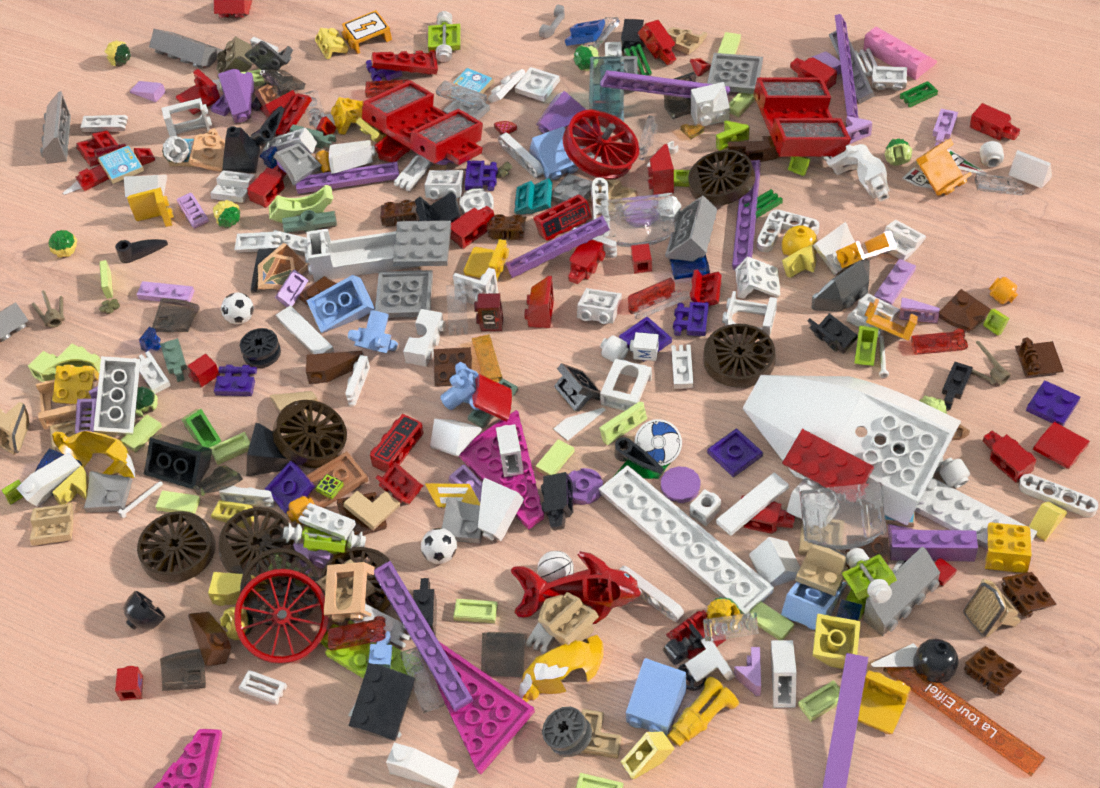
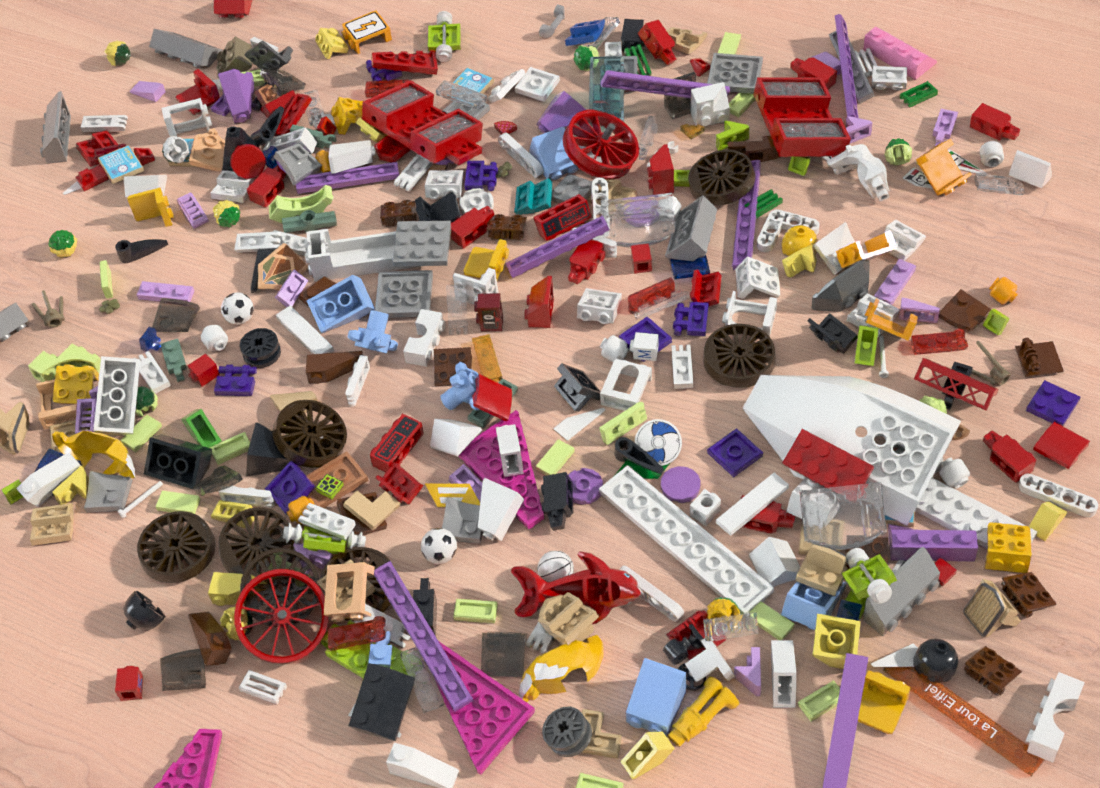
none -> white head [201,325,228,352]
none -> red tile [230,144,266,179]
none -> red fence [914,358,999,411]
none -> white arch [1026,672,1085,763]

